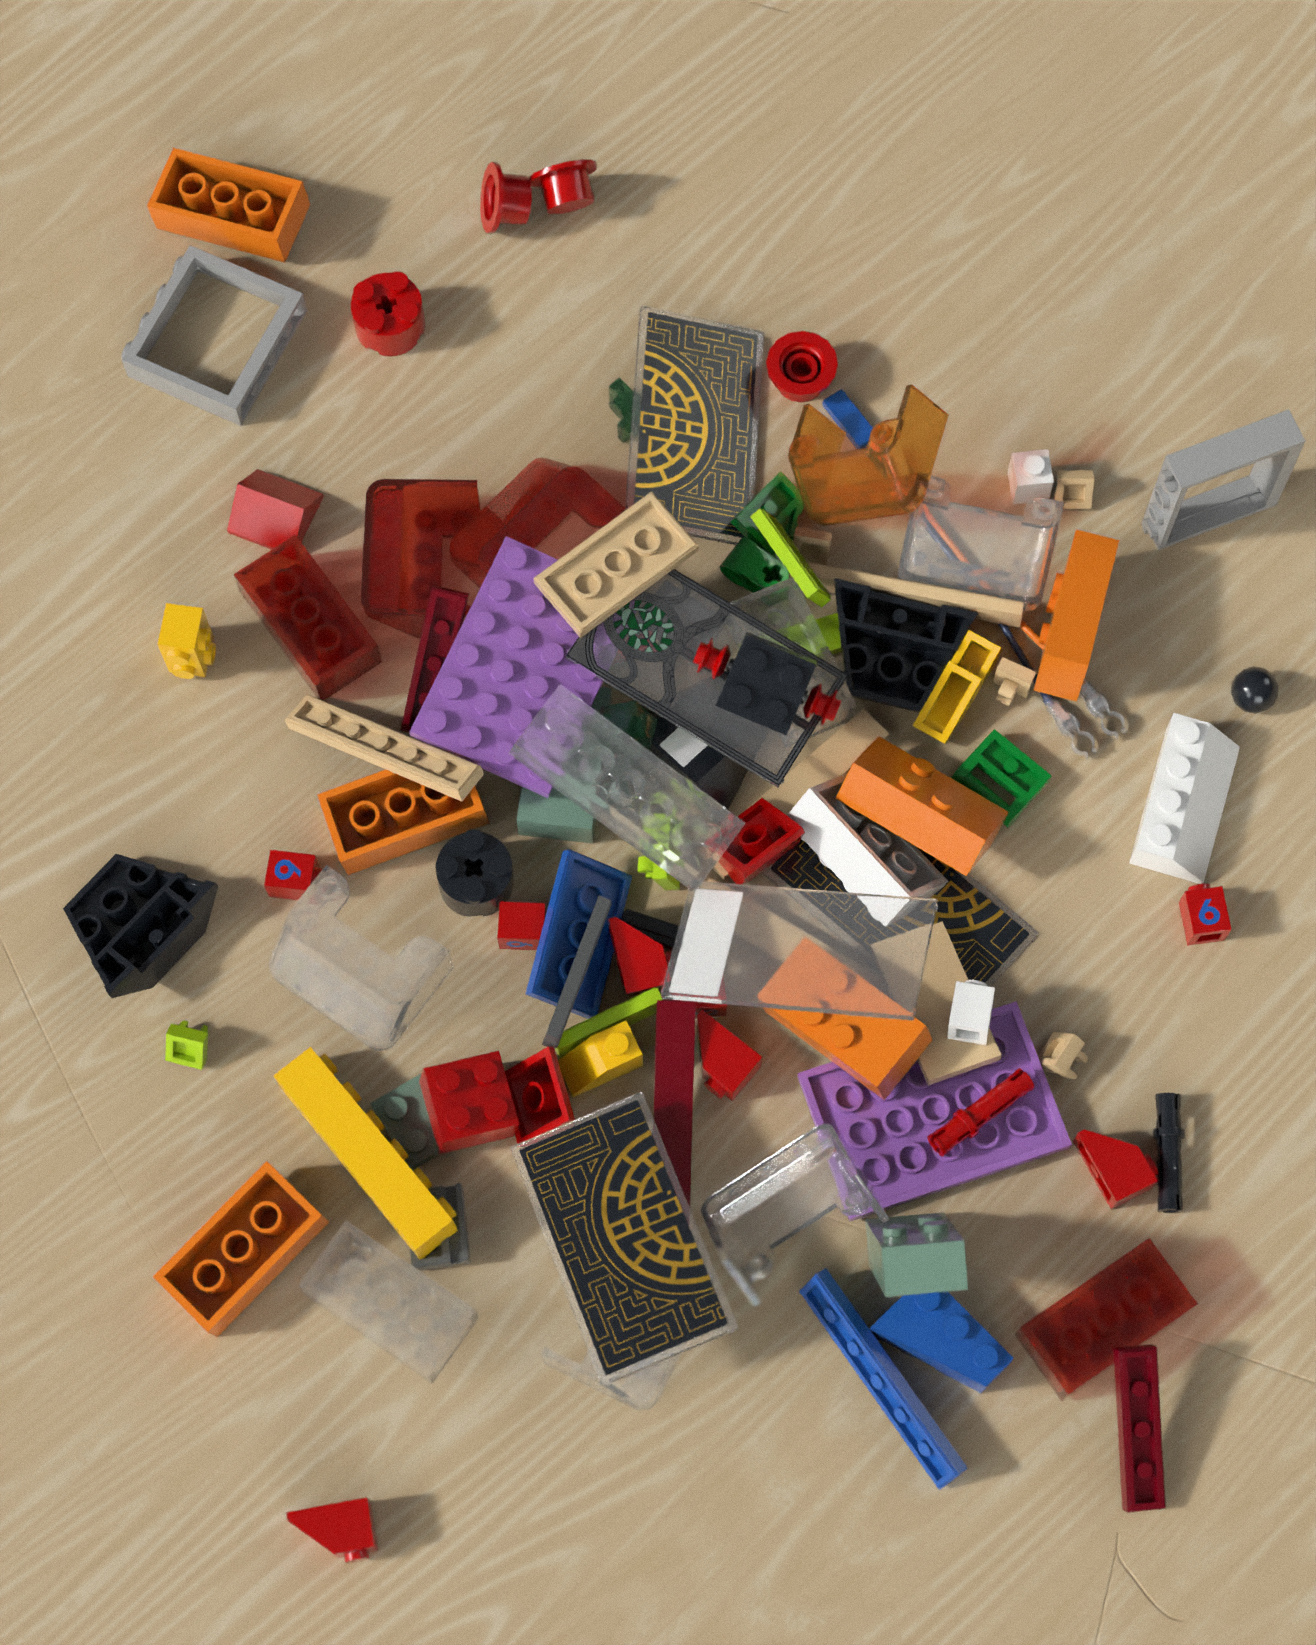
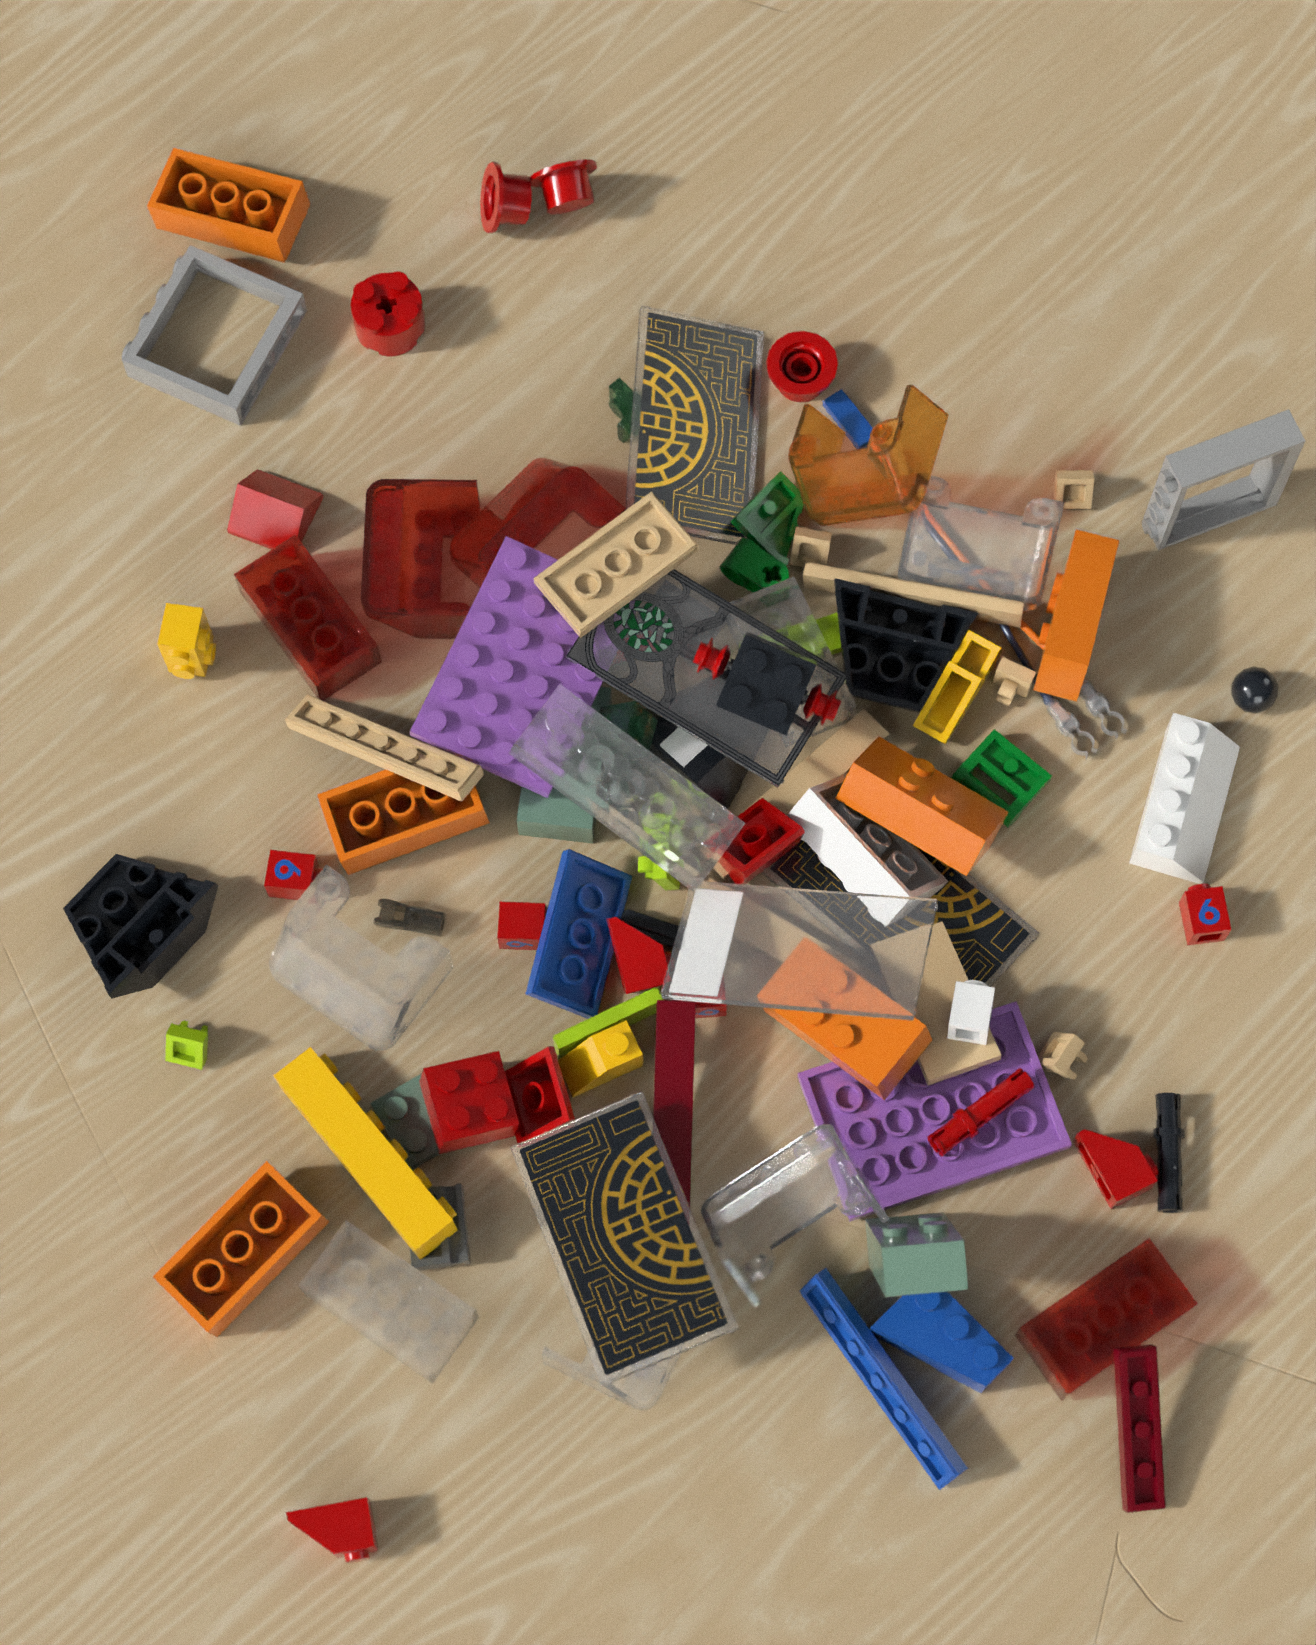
dark red tile [400,585,469,733] -> none
black brick [435,829,514,917] -> none
dark grey tile [542,895,612,1049] -> none
red slope [697,1010,762,1101] -> none
lime tile [750,508,832,608] -> none
white brick [1008,449,1054,504] -> none
none -> clear smoke bar [373,899,446,937]

